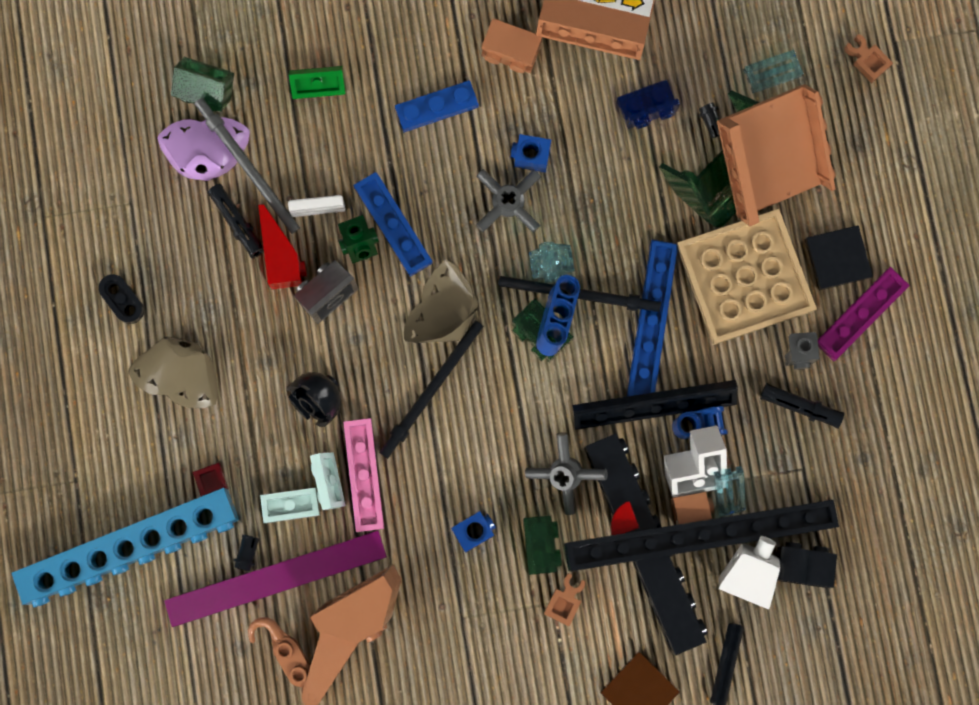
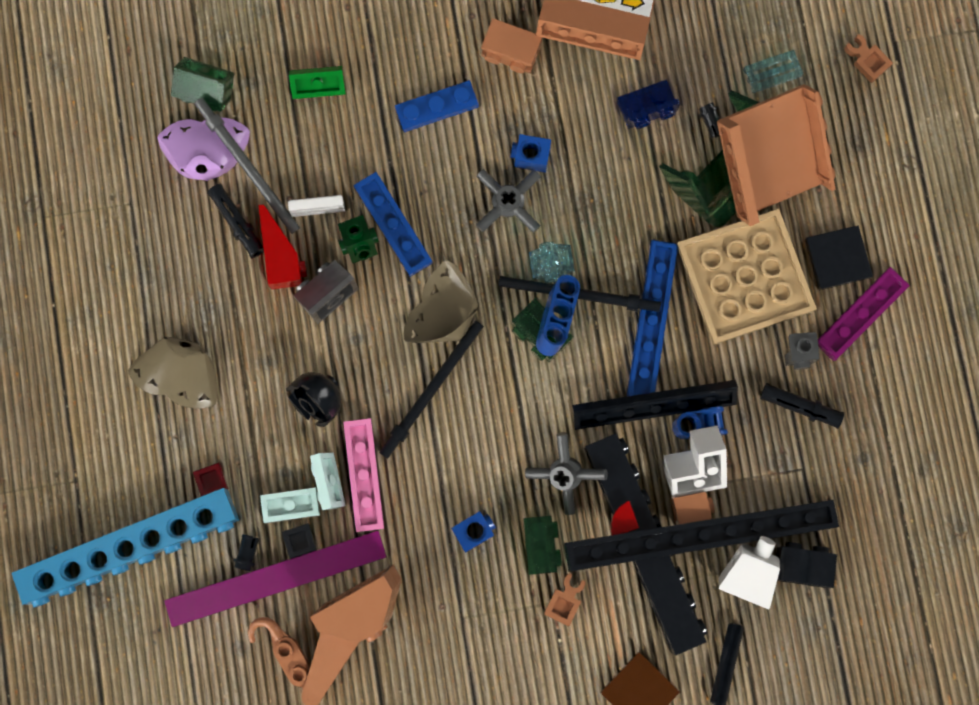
black plate [99,274,144,324] -> none
clear light blue tile [714,466,746,517] -> none
none -> black plate [282,523,317,559]

